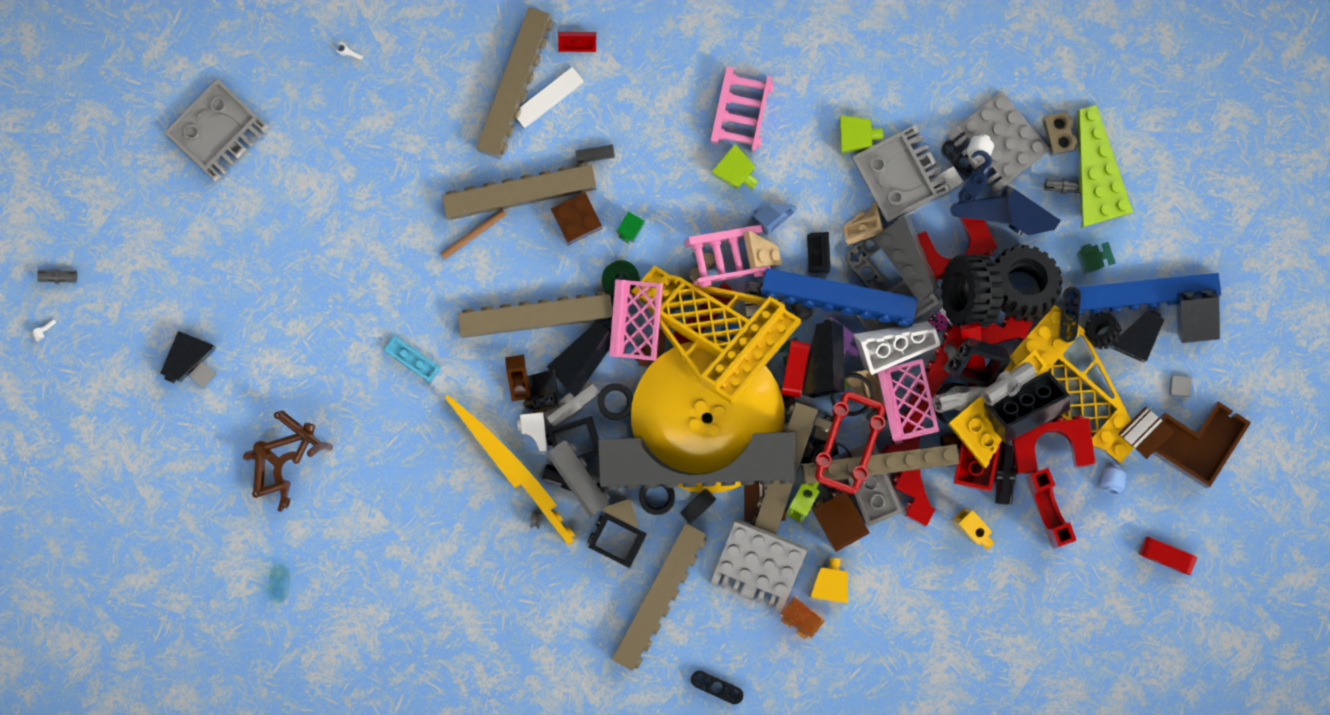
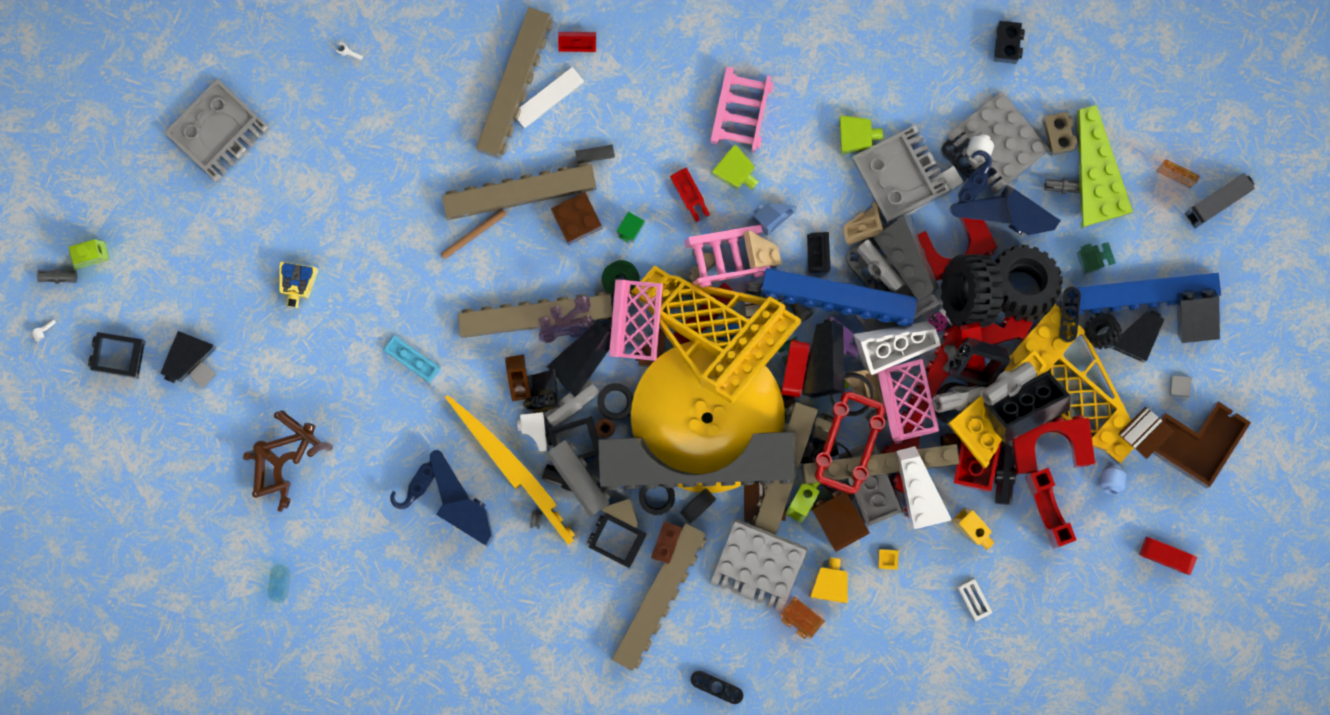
none -> lime torso [69,239,110,270]
none -> black window [88,332,146,379]
none -> torso [280,262,318,308]
none -> dark blue slope [390,450,494,547]
none -> clear purple plant [539,296,593,343]
none -> reddish brown cone [596,419,615,438]
none -> copper bracket [651,521,682,564]
none -> red hinge [670,167,710,222]
none -> light grey piece [856,240,906,293]
none -> yellow tile [878,549,899,570]
none -> white wedge [896,447,952,529]
none -> white tile [957,579,992,622]
none -> black brick [994,21,1025,64]
none -> clear orange tile [1156,159,1200,188]
none -> black slope [1184,173,1255,229]

